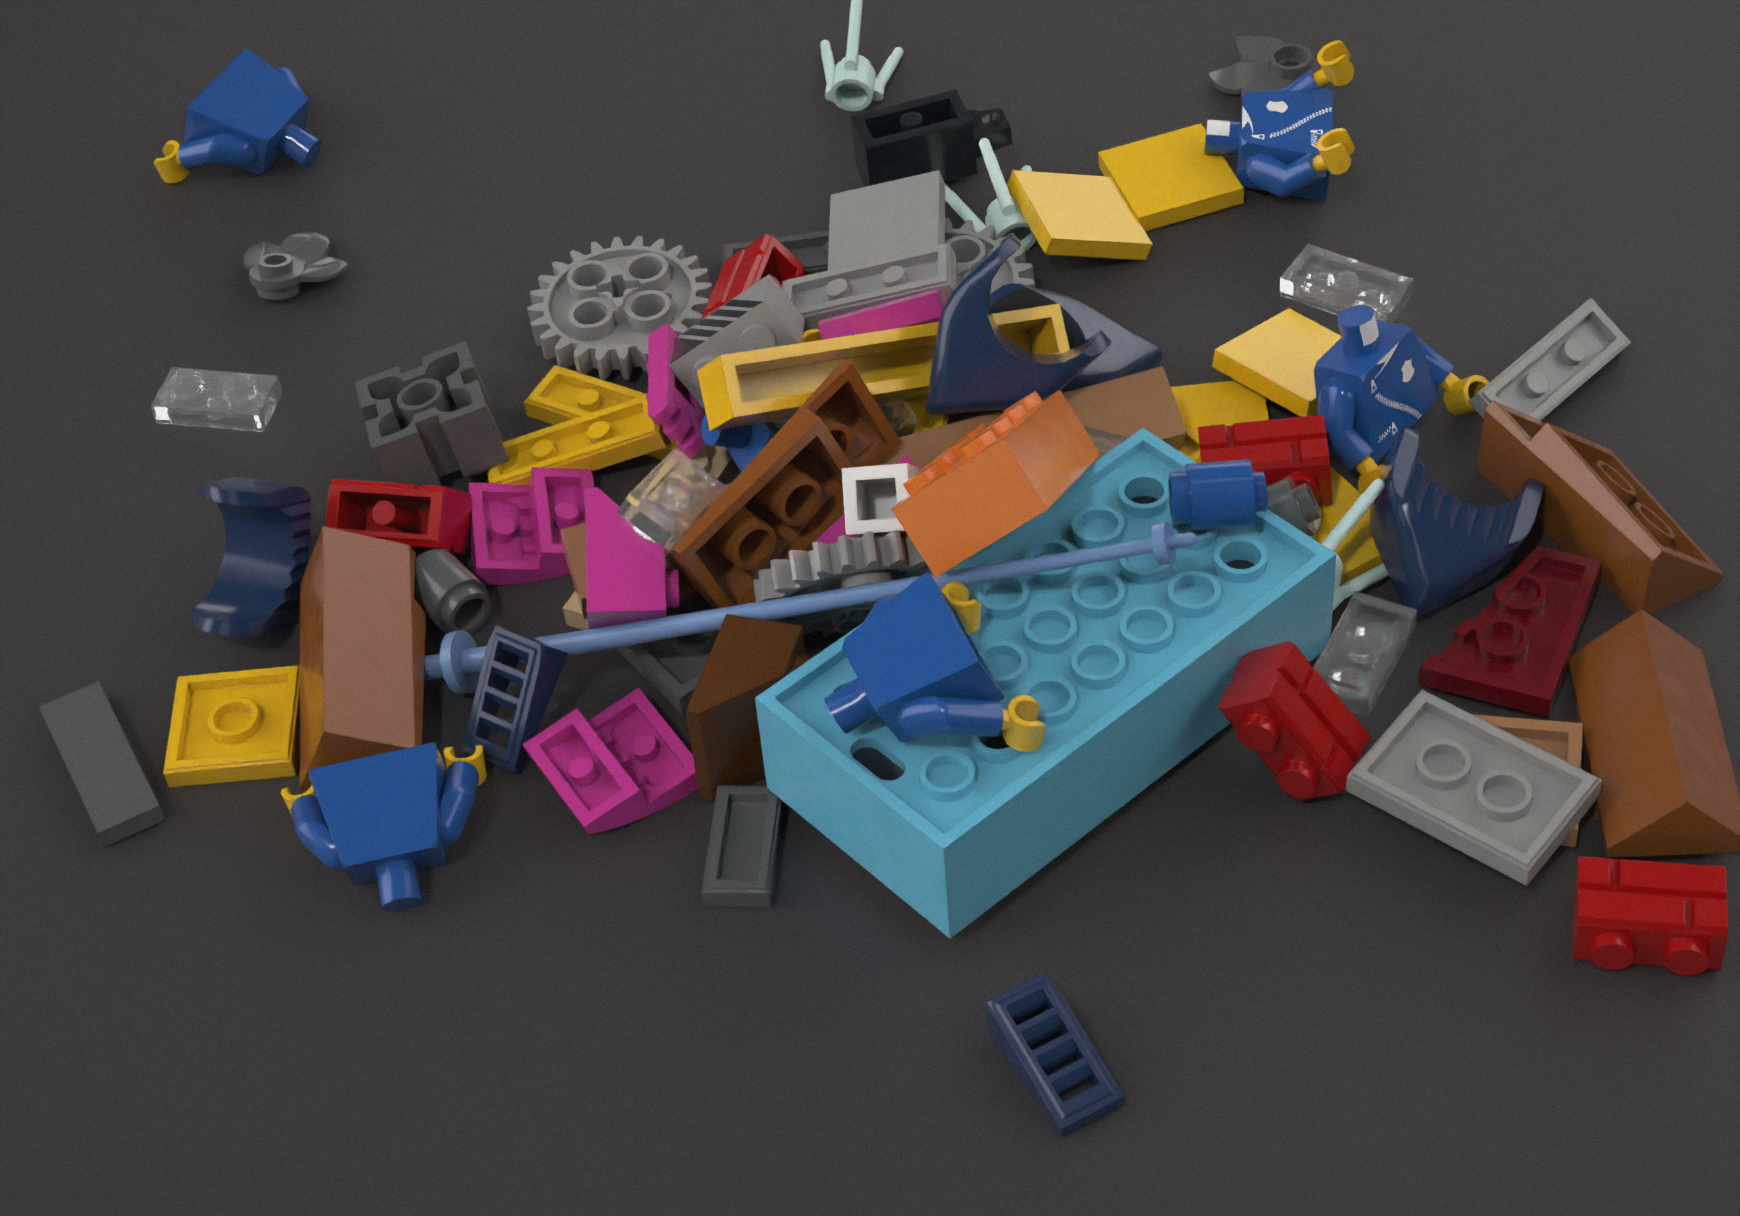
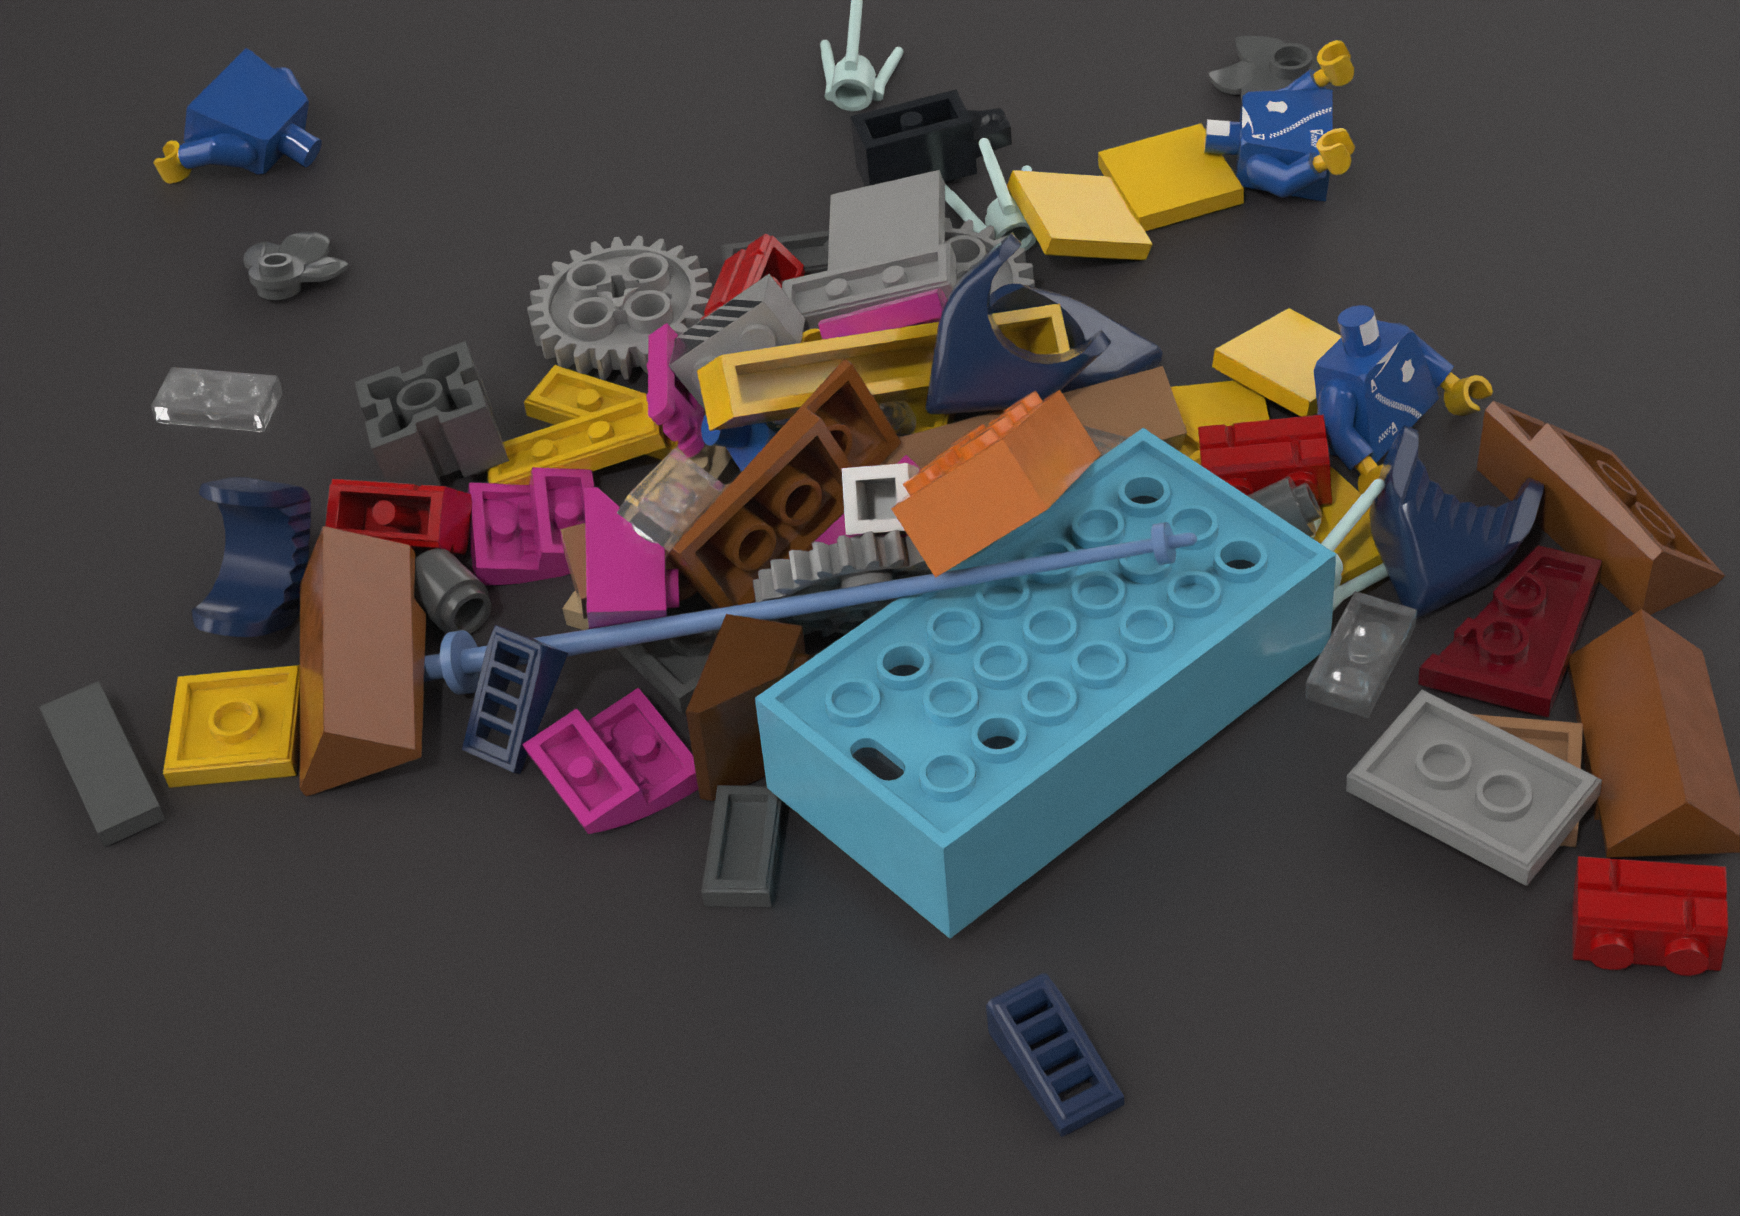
blue torso [281,742,487,912] -> none
blue torso [824,572,1046,752] -> none
blue brick [1168,459,1267,530] -> none
red brick [1217,641,1370,801] -> none
clear plate [1280,244,1413,323] -> none
light grey tile [1468,298,1631,420] -> none

